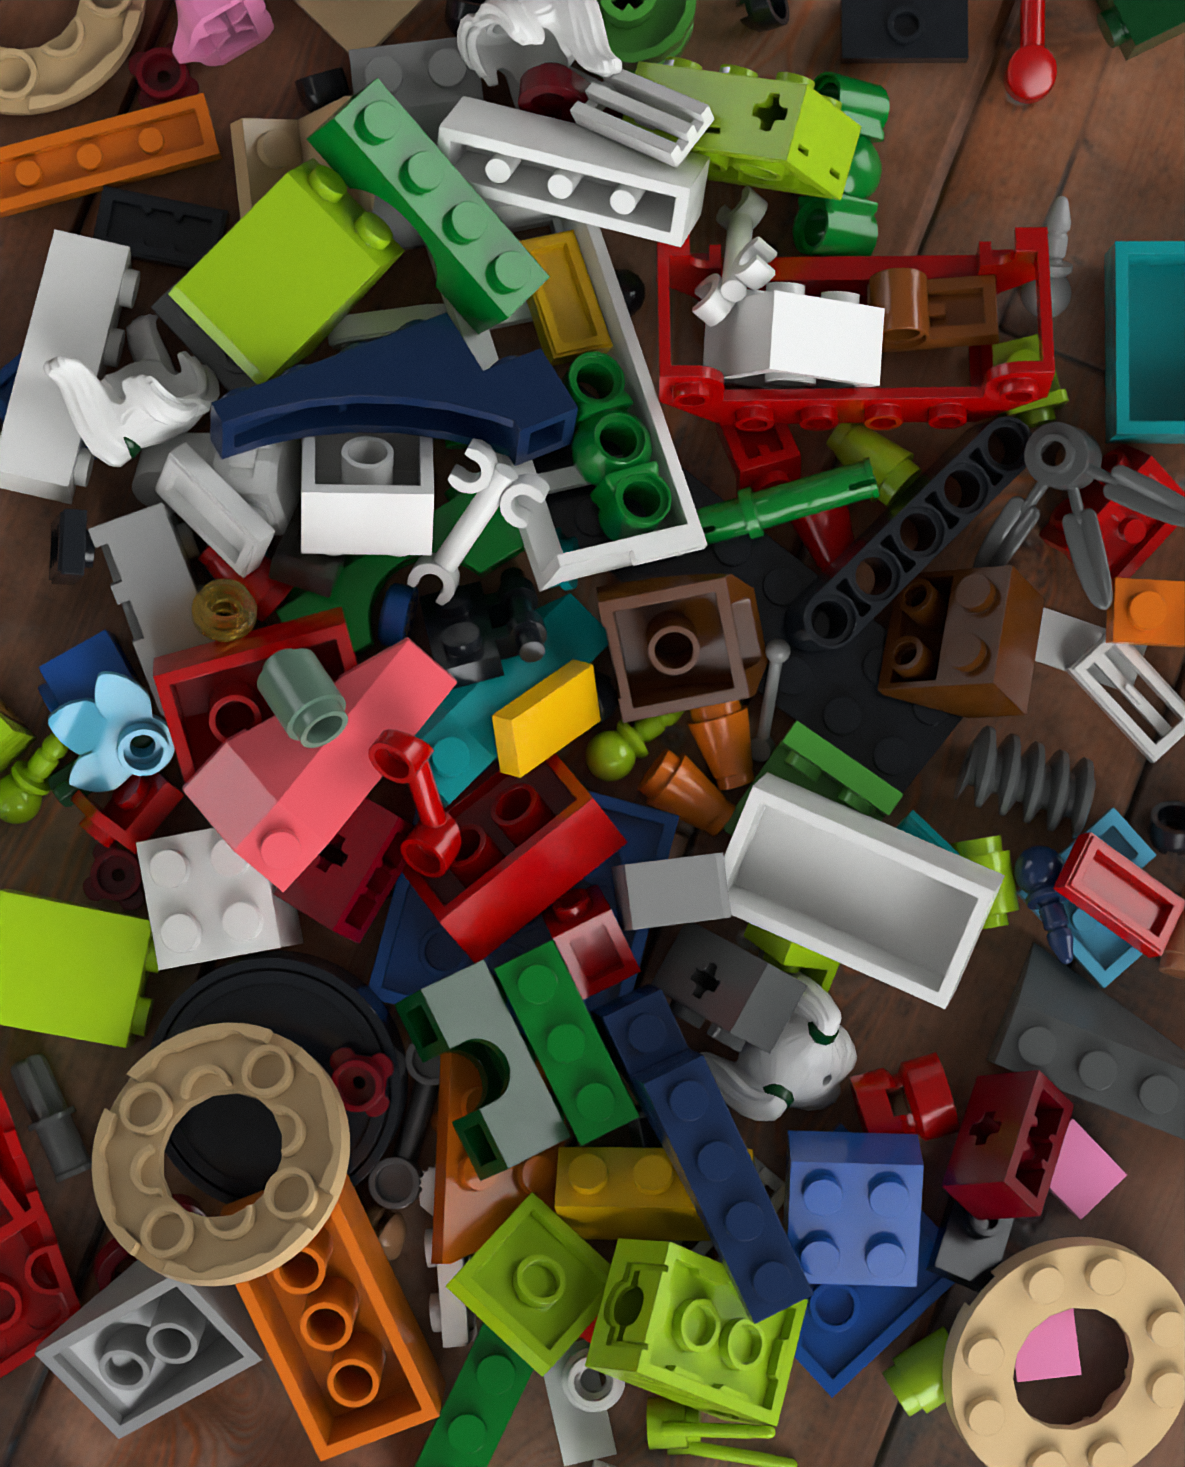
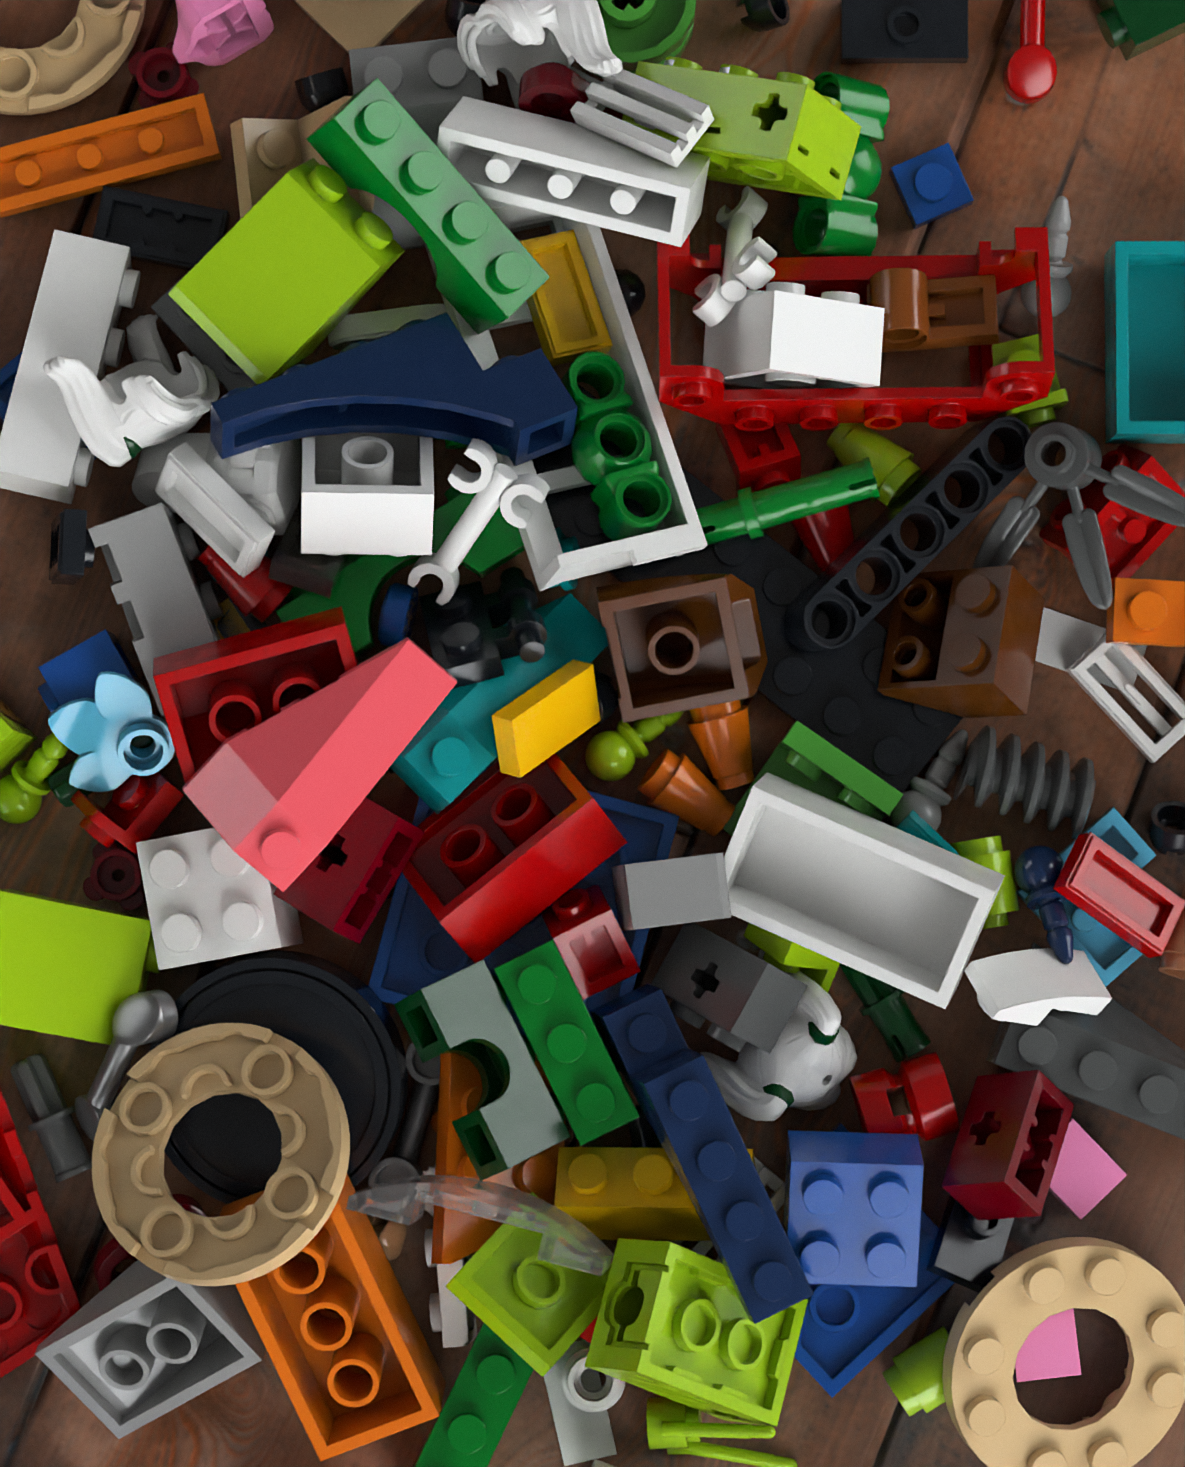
clear yellow plate [191,579,257,642] -> none
sand green brick [257,648,348,748] -> none
dark red plate [330,1047,394,1117] -> none
red bar [368,729,461,878] -> none
light grey hinge [751,638,791,762] -> none
none -> flat silver bar [75,990,178,1141]
none -> clear slope [346,1175,614,1276]
none -> dark green axle [840,963,931,1062]
none -> blue plate [889,142,974,230]
none -> light grey bar [890,729,968,831]
none -> white slope [964,948,1112,1026]

